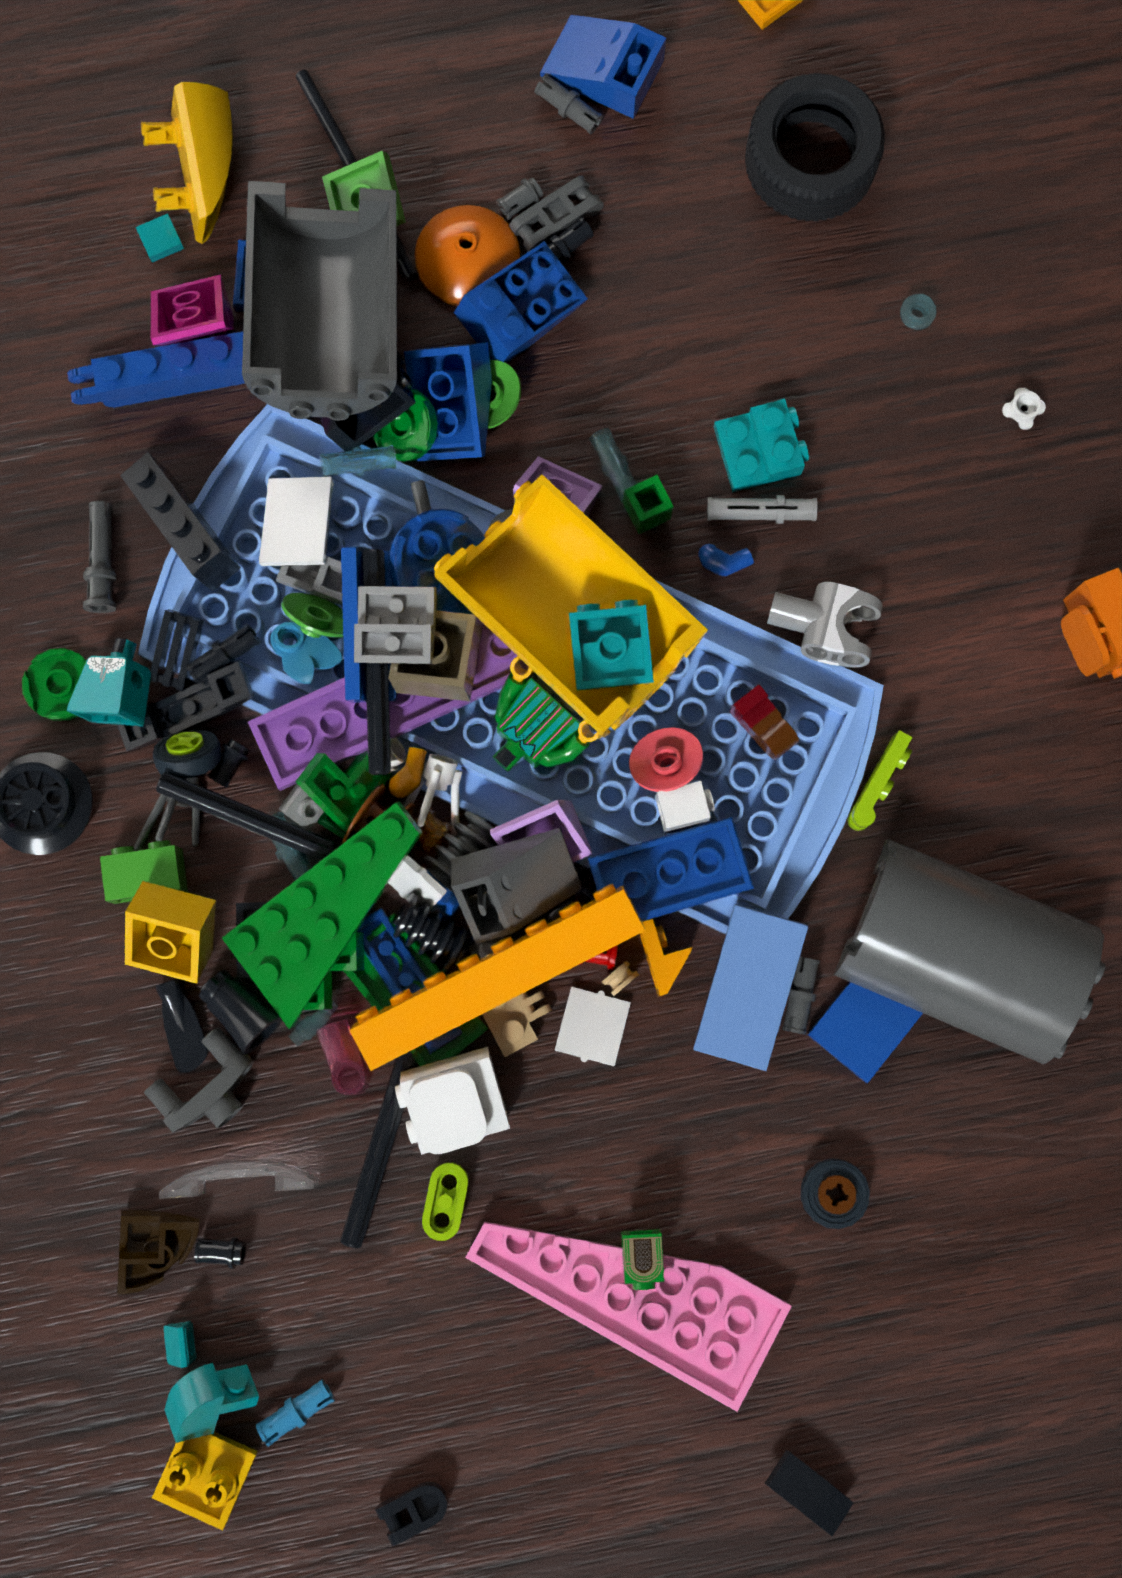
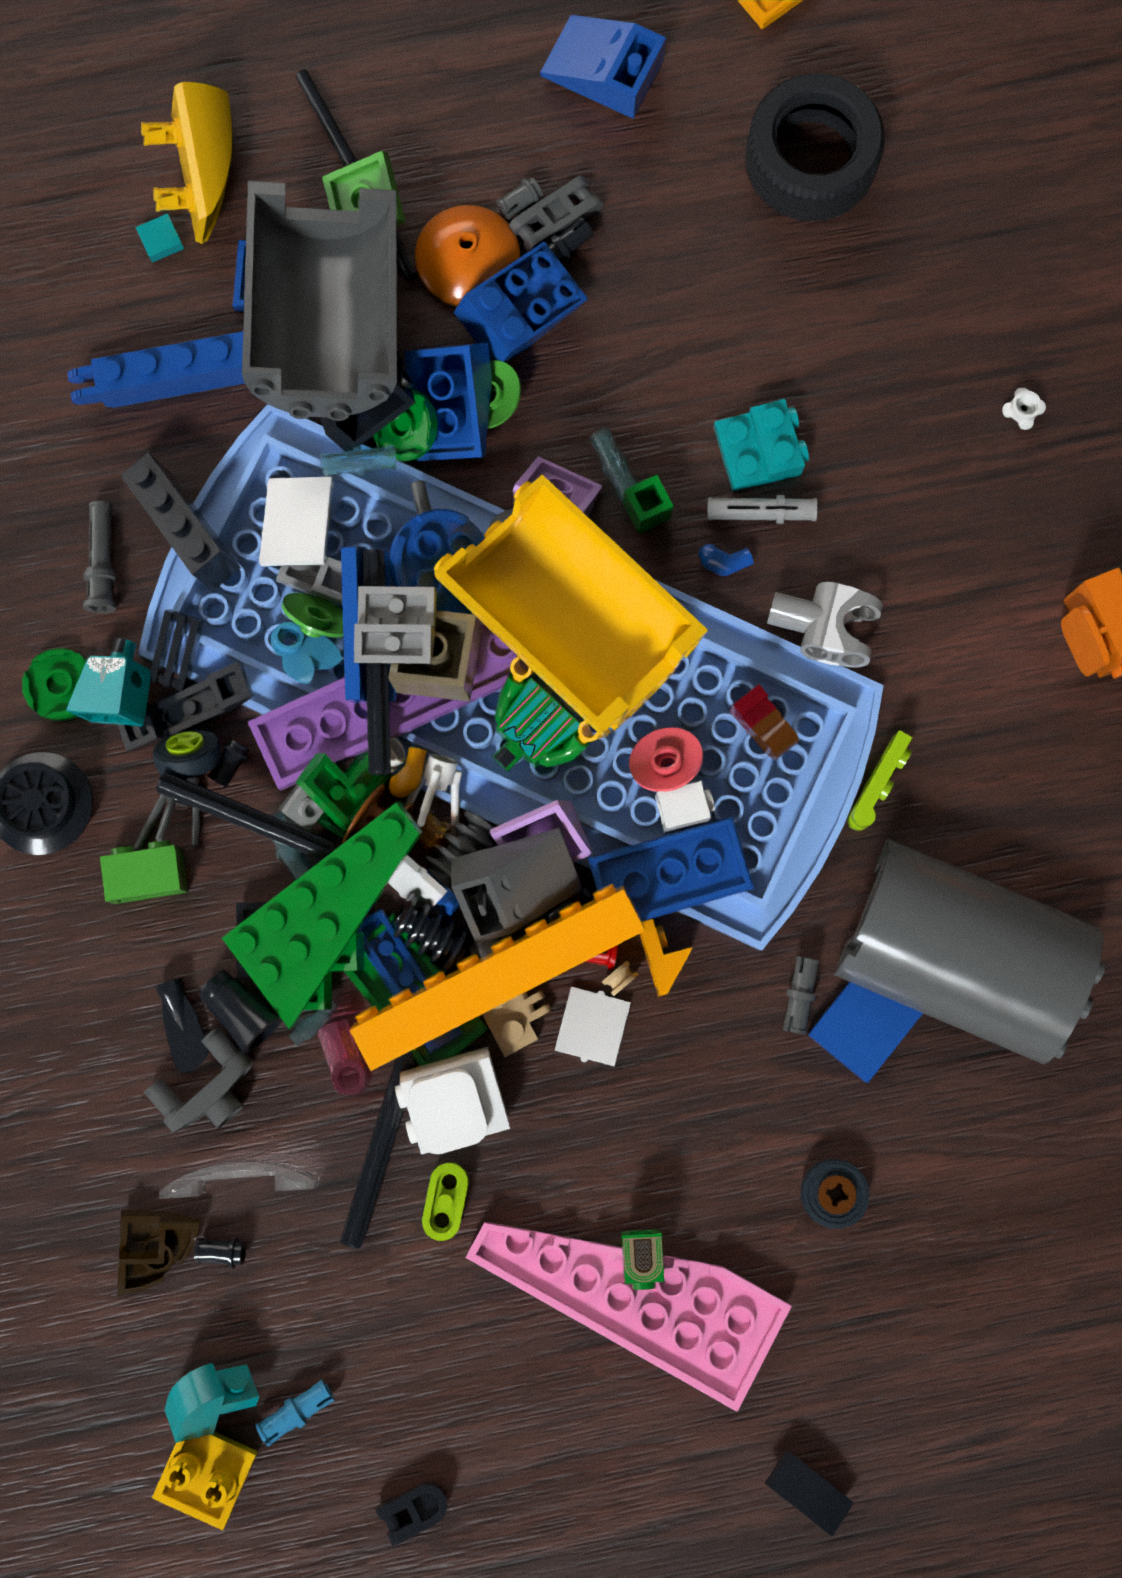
yellow brick [125,881,216,984] -> none
dark pink slope [151,274,234,346] -> none
teal slope [163,1321,197,1368] -> none
black pin [186,623,261,685] -> none
dark grey pin [534,73,604,135] -> none
teal plate [569,600,654,691] -> none
medium blue tile [693,904,809,1071] -> none
clear light blue plate [900,294,936,330] -> none

